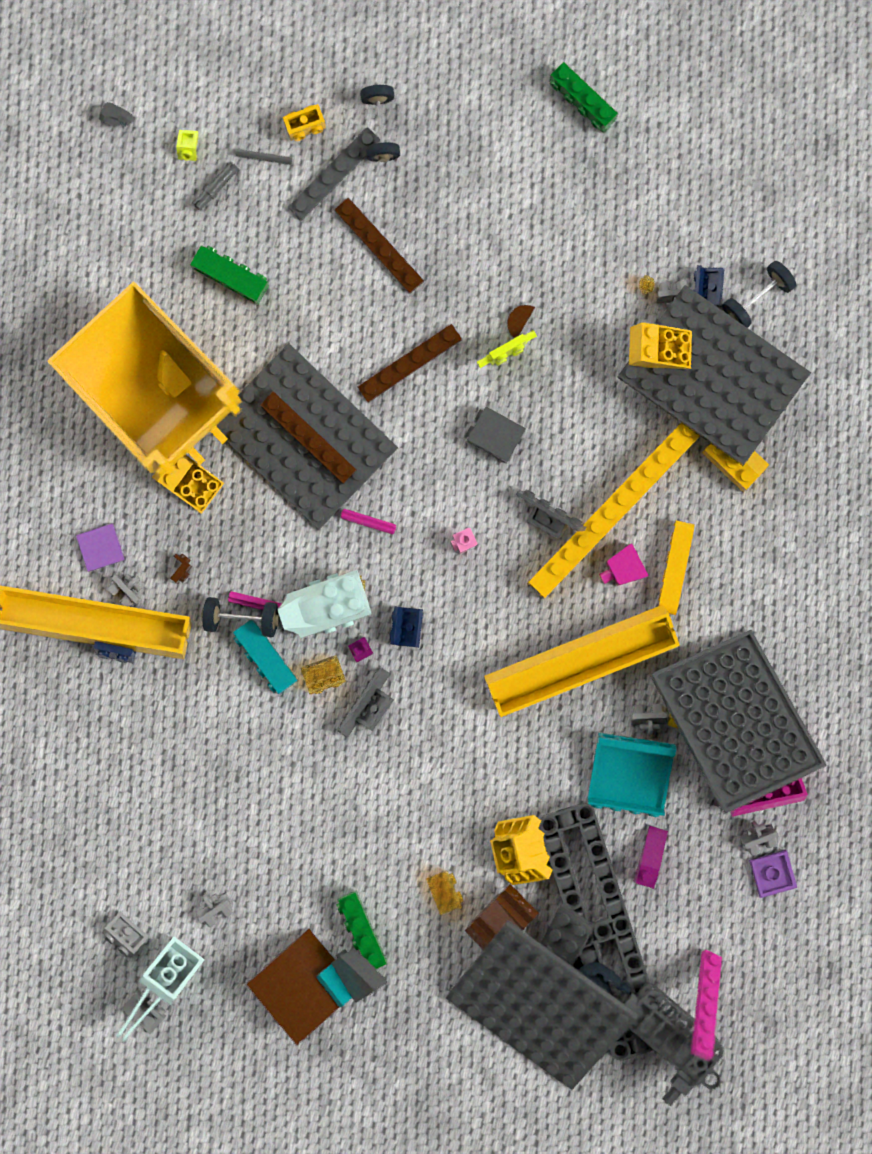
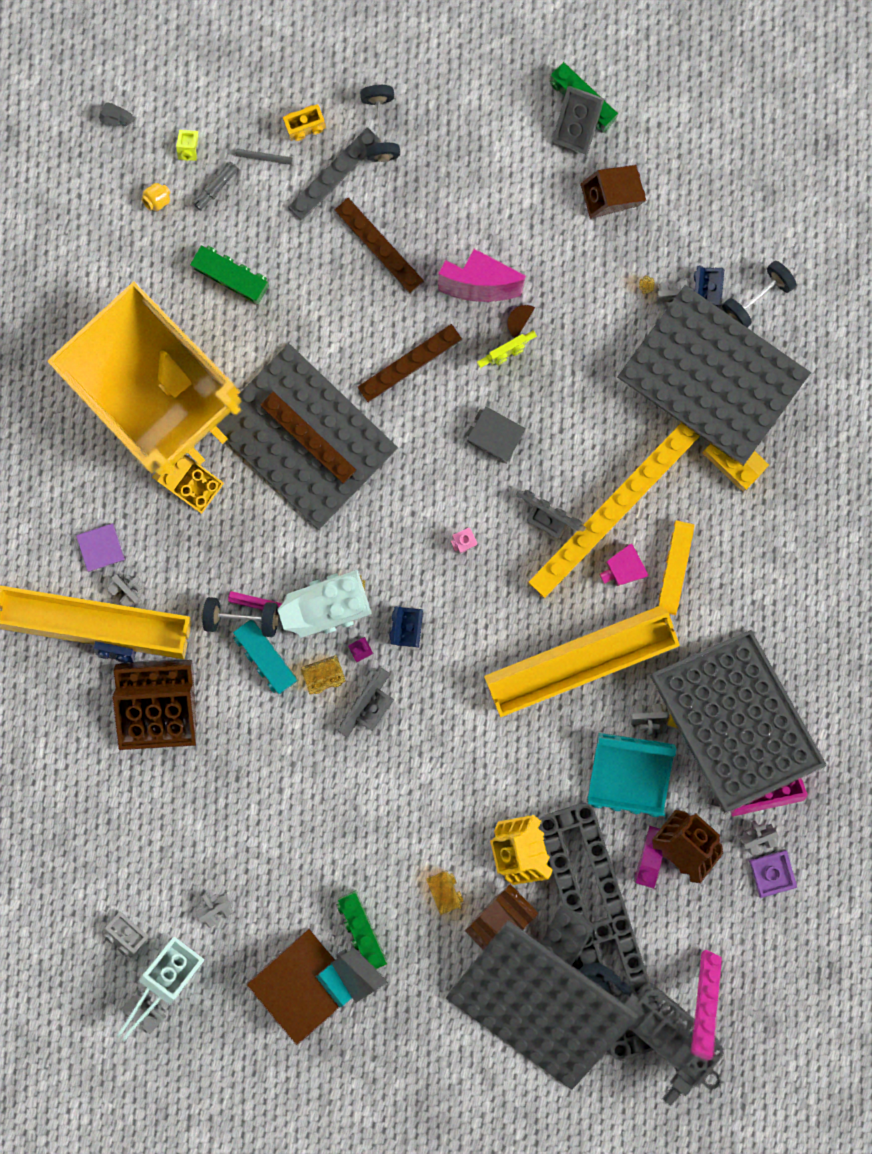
reddish brown bracket [170,553,193,584] -> none
dark pink axle [341,509,396,534] -> none
yellow slope [629,322,692,369] -> none
none -> reddish brown slope [112,660,196,750]
none -> yellow head [141,183,171,211]
none -> dark pink slope [438,249,526,302]
none -> dark grey plate [552,86,604,155]
none -> reddish brown slope [580,165,646,219]
none -> reddish brown slope [652,810,723,884]

